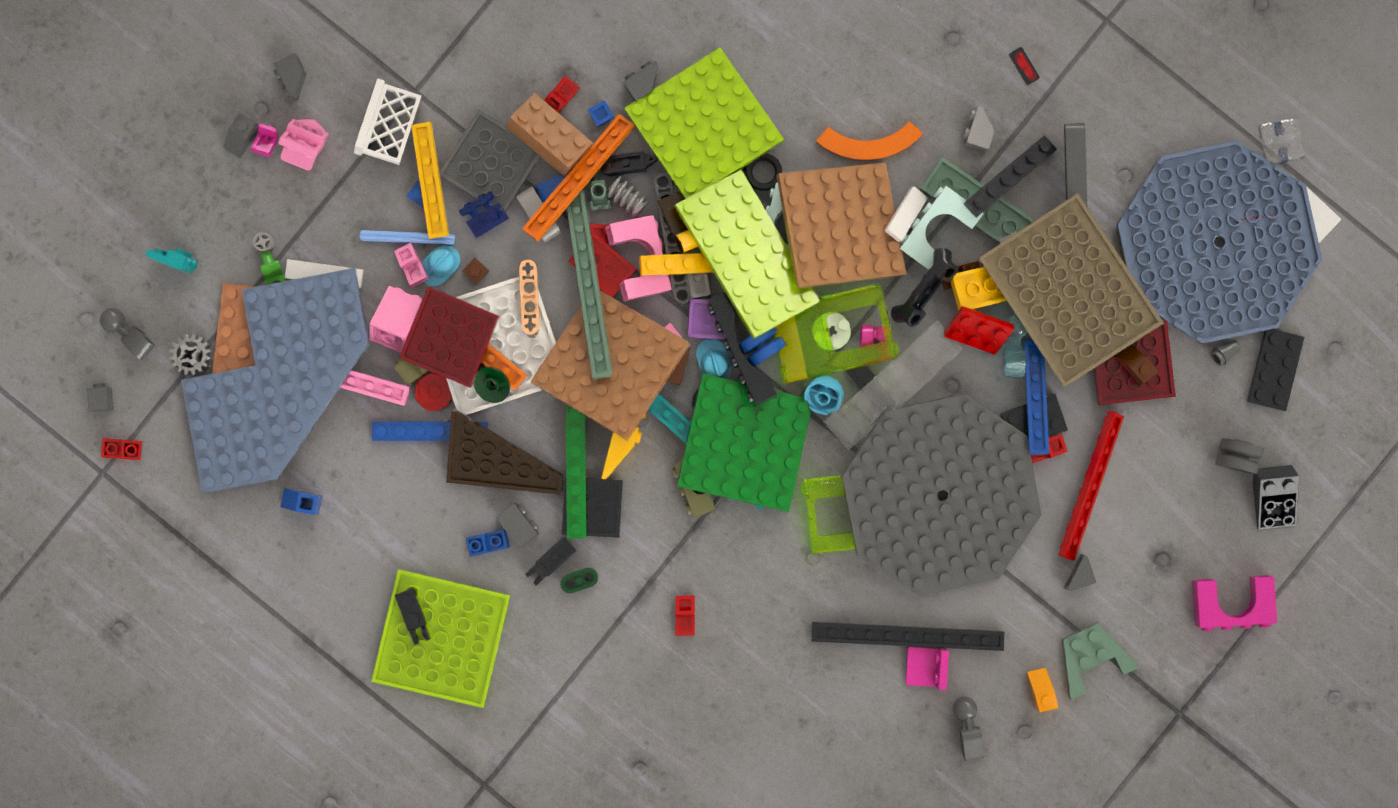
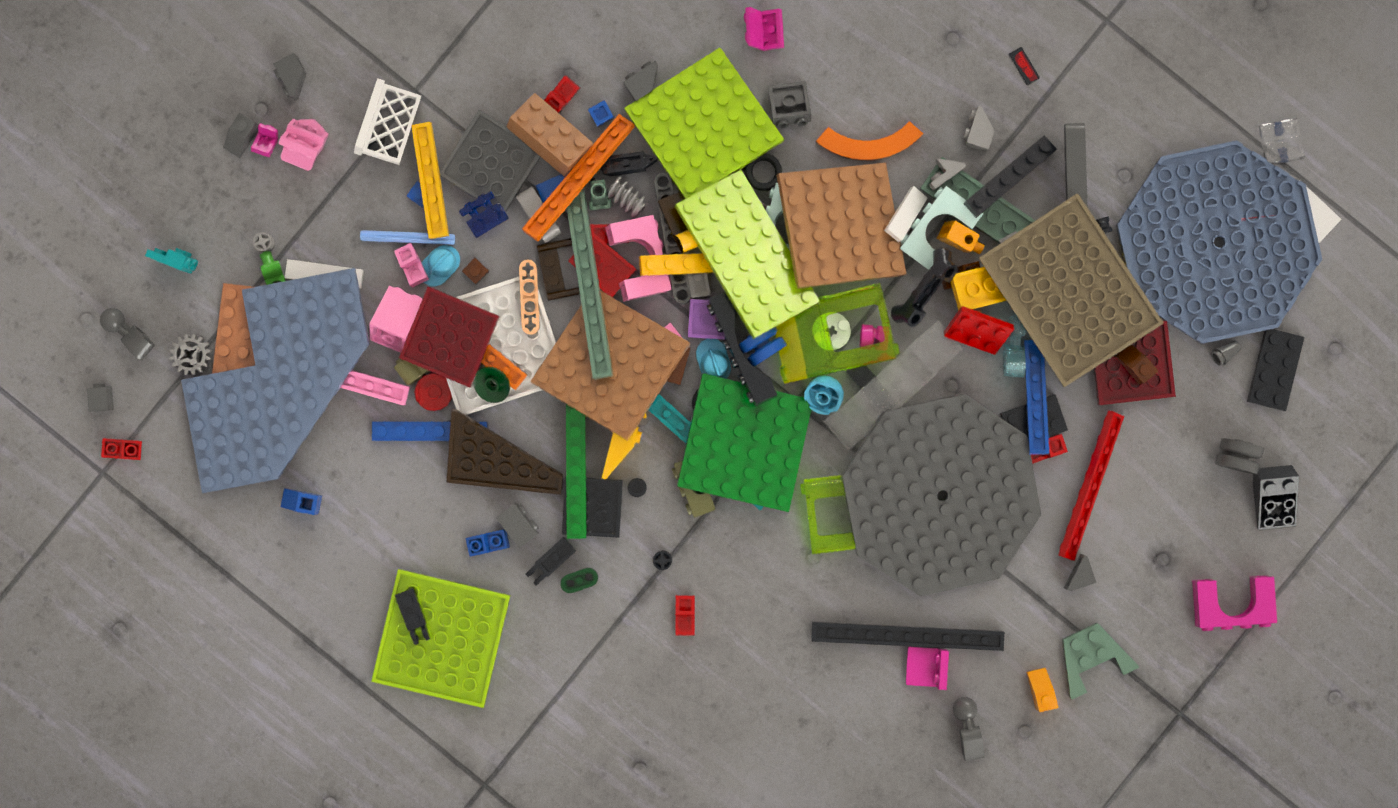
none -> dark brown plate [537,238,580,301]
none -> black plate [628,478,647,497]
none -> black wheel [653,550,672,570]
none -> dark pink bracket [744,7,784,51]
none -> dark grey plate [768,81,811,129]
none -> light grey slope [929,159,966,191]
none -> light orange torso [936,221,985,254]
none -> black wheel [1096,216,1113,234]

